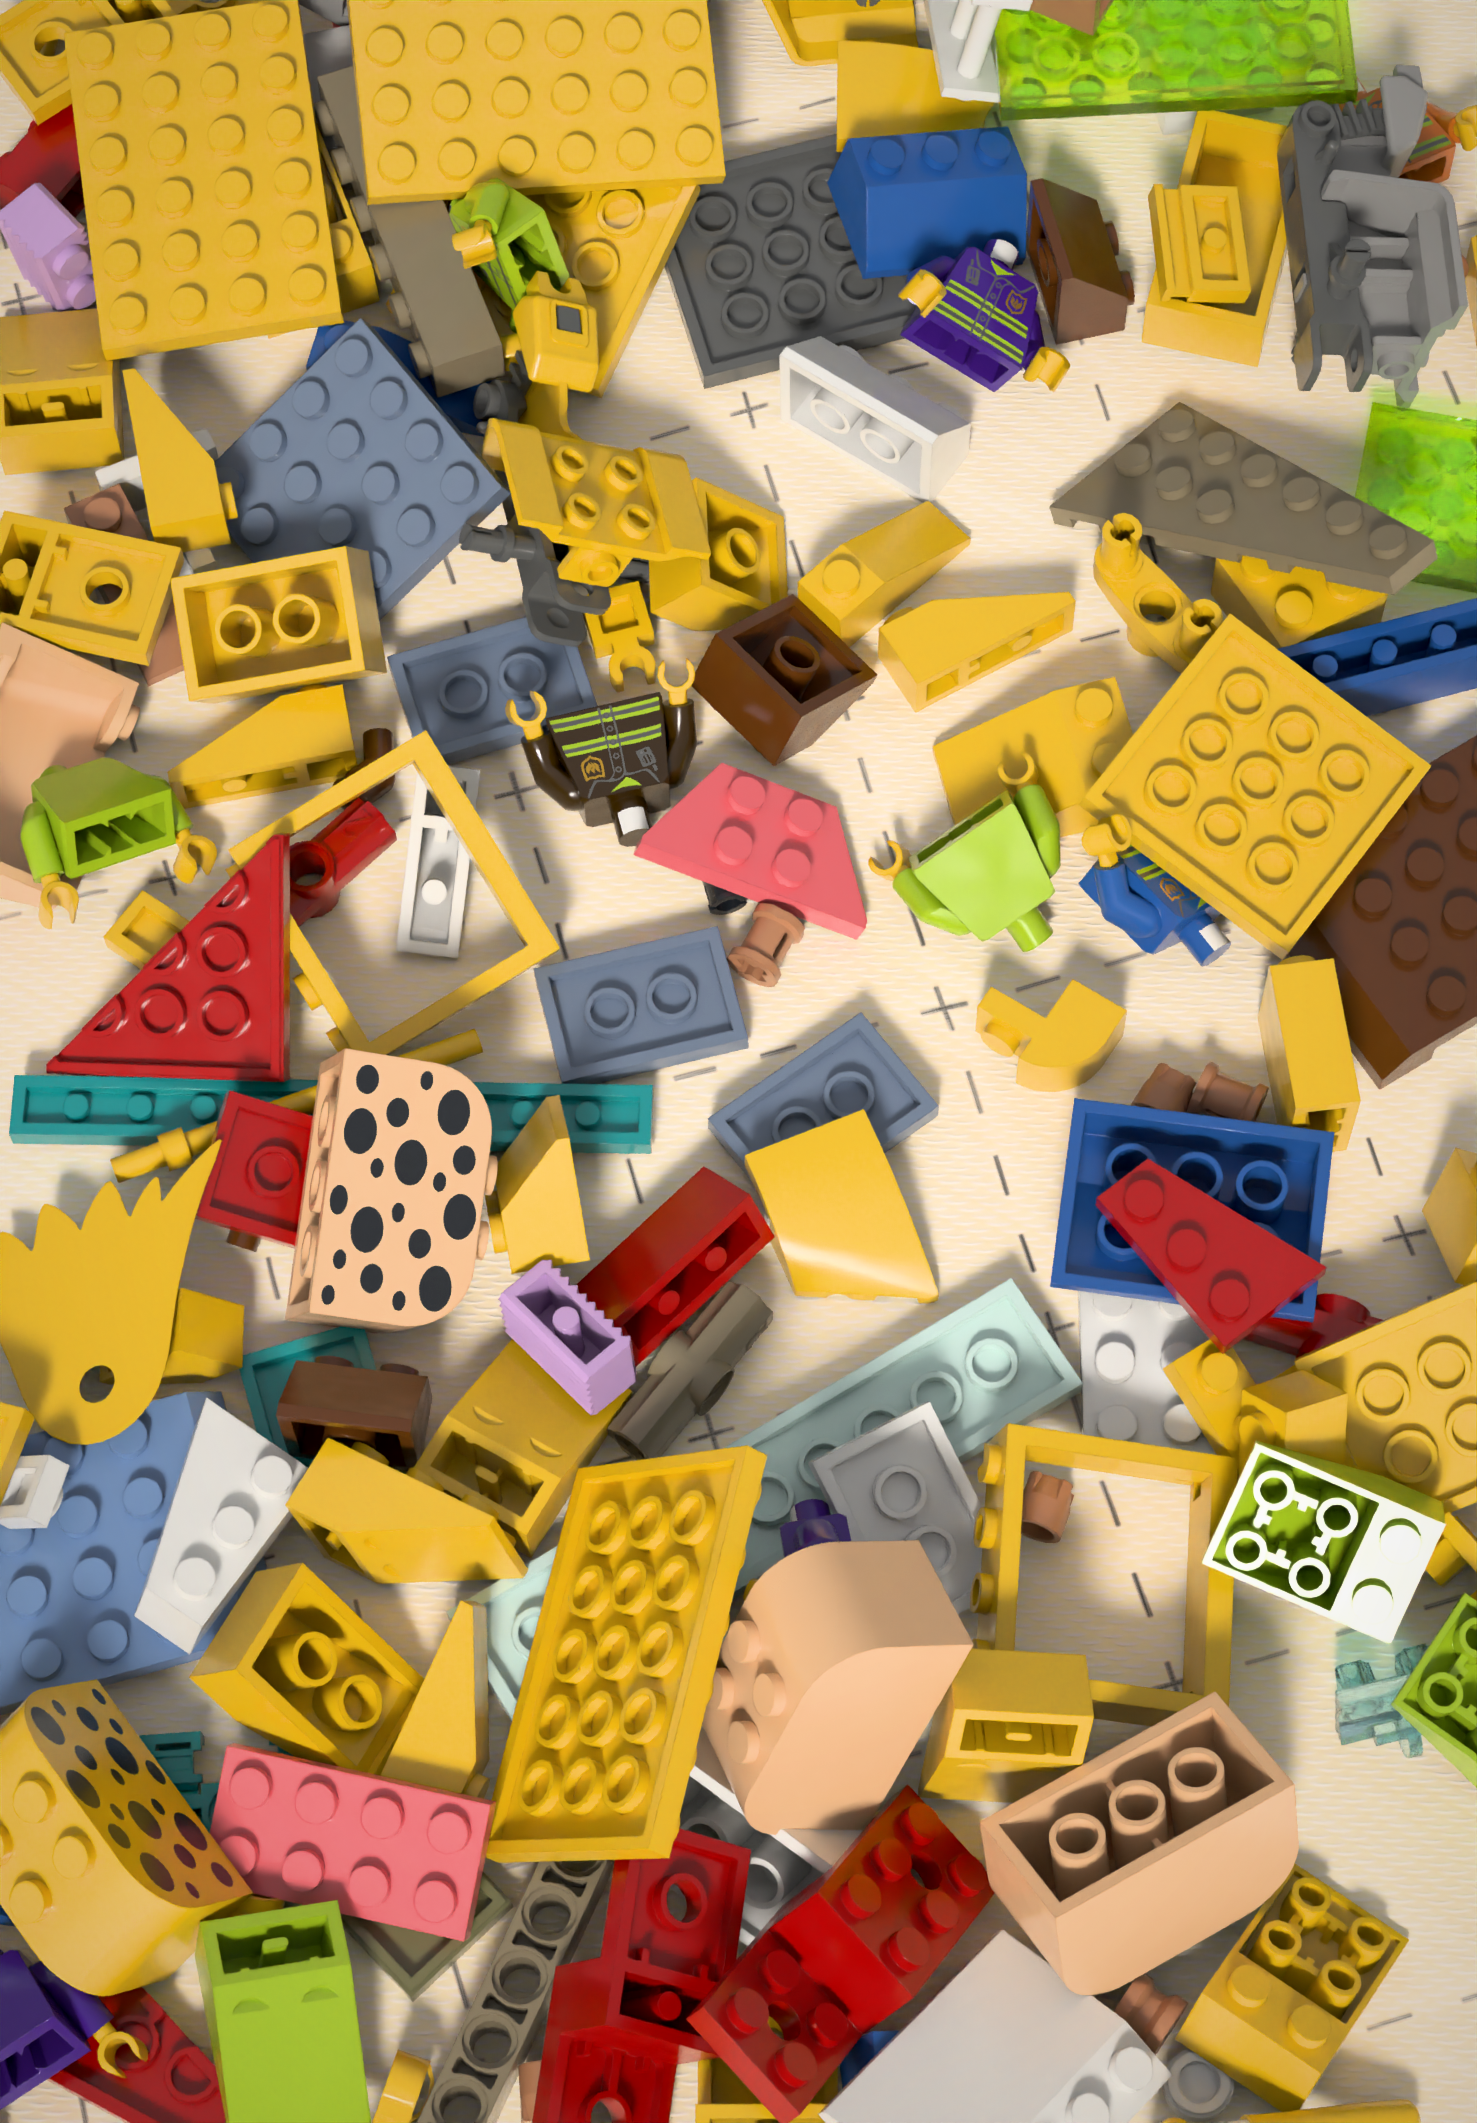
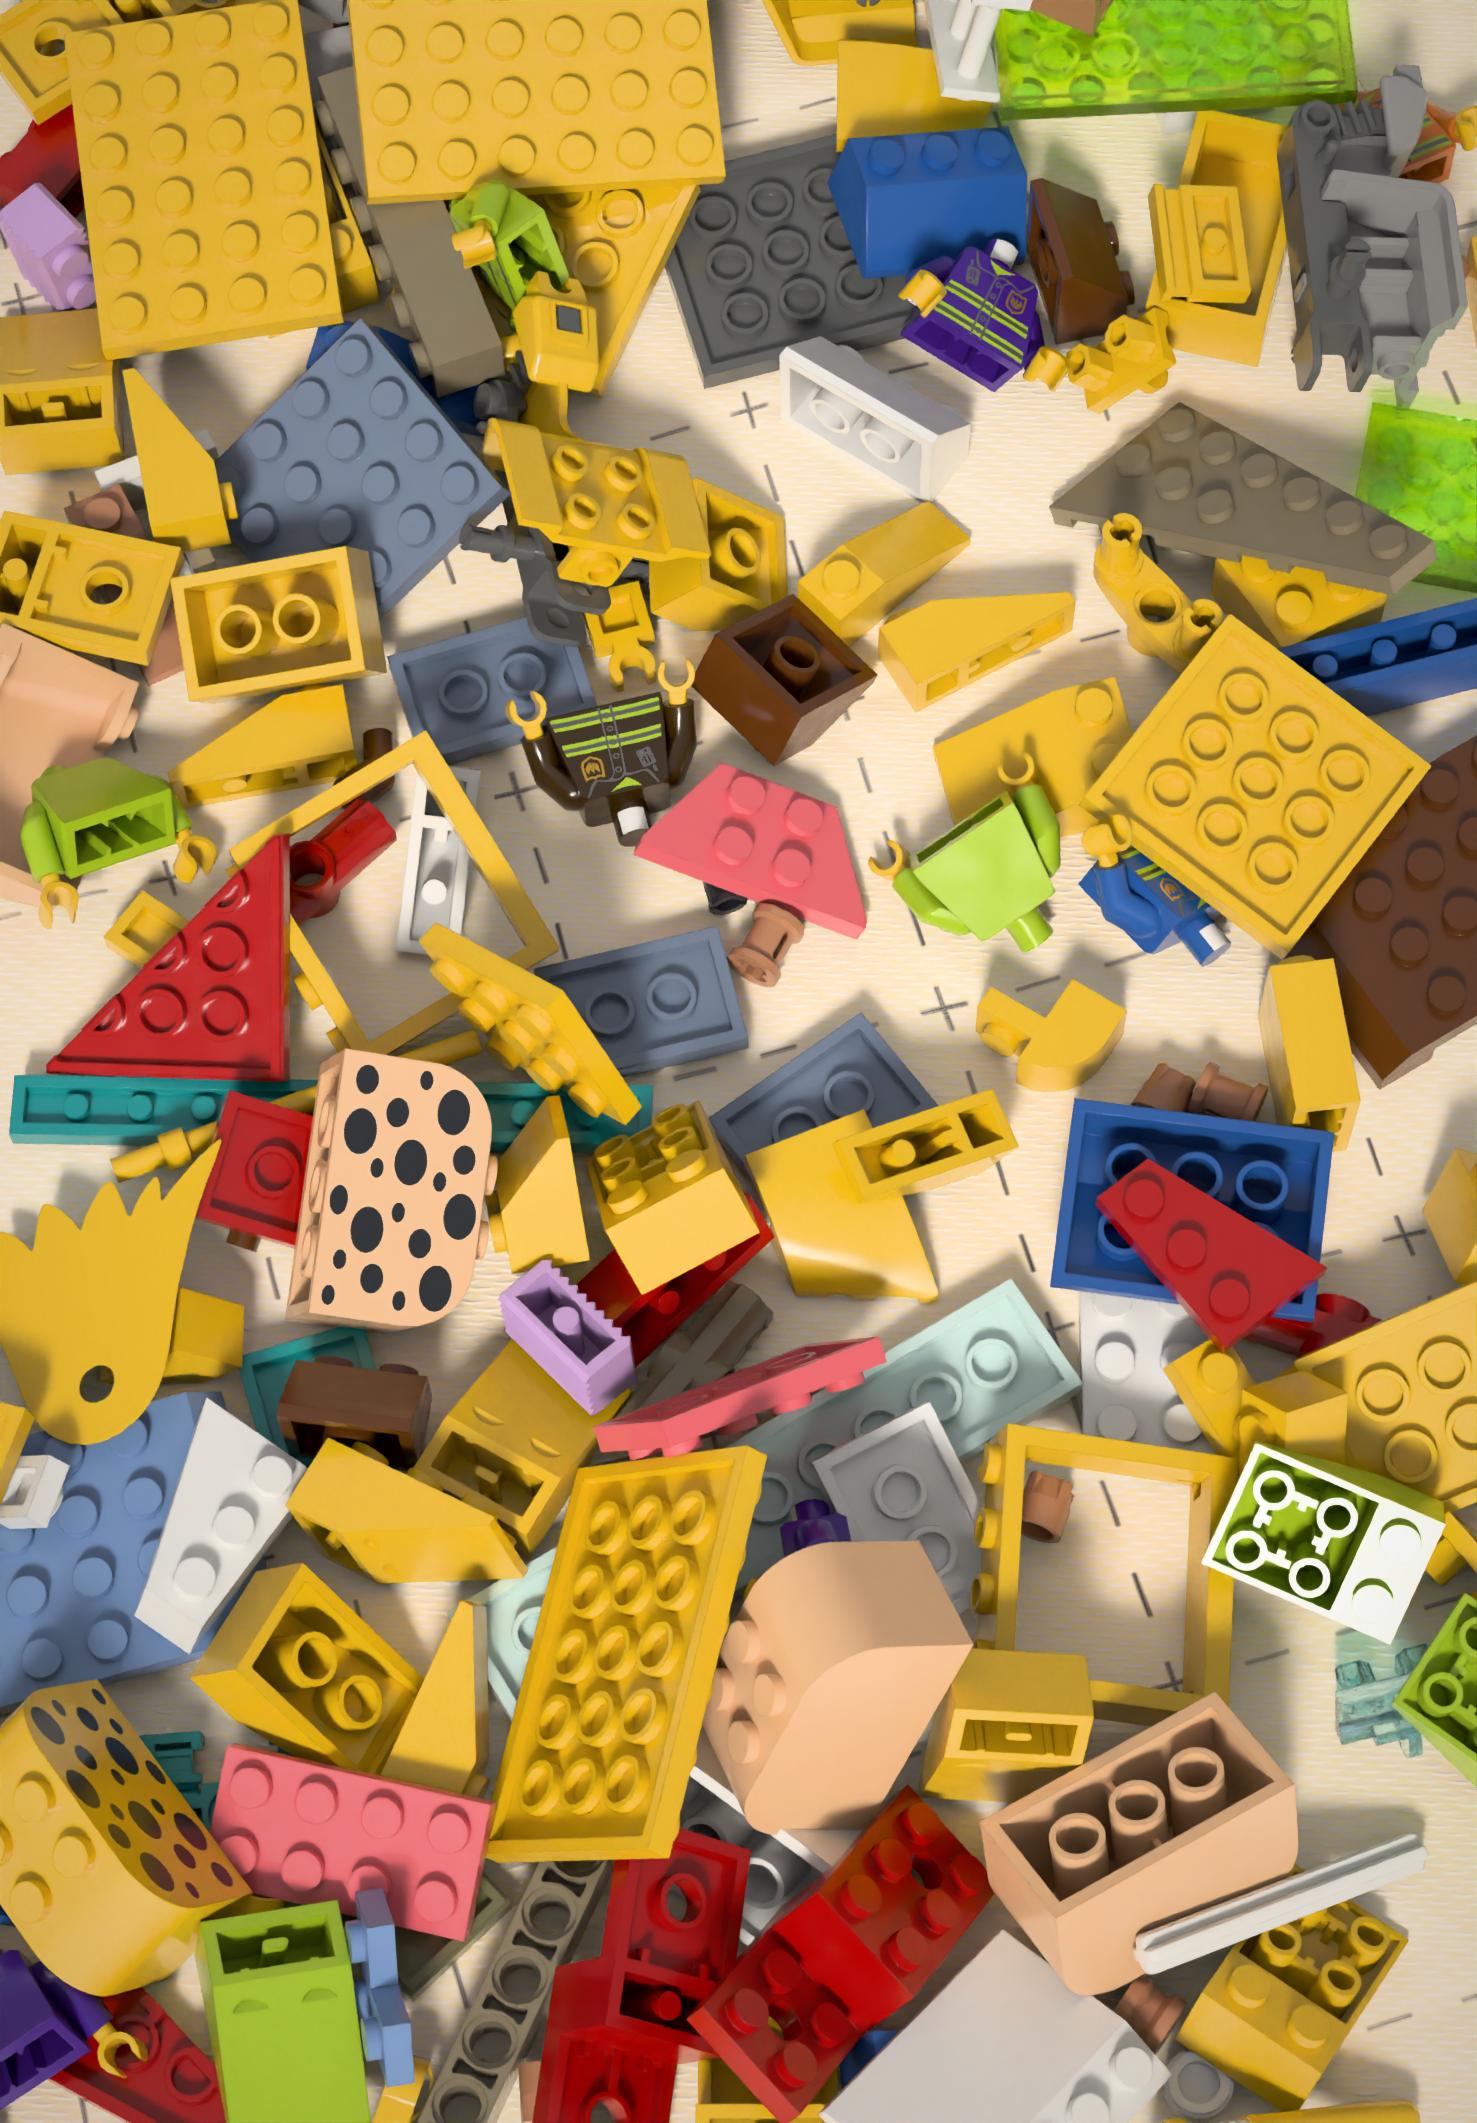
none -> medium blue plate [345,1888,415,2087]
none -> yellow plate [419,922,642,1126]
none -> yellow slope [585,1100,760,1295]
none -> coral plate [594,1336,887,1460]
none -> yellow slope [832,1088,1019,1204]
none -> yellow hips [1066,307,1176,414]
none -> white axle [1132,1832,1429,1975]

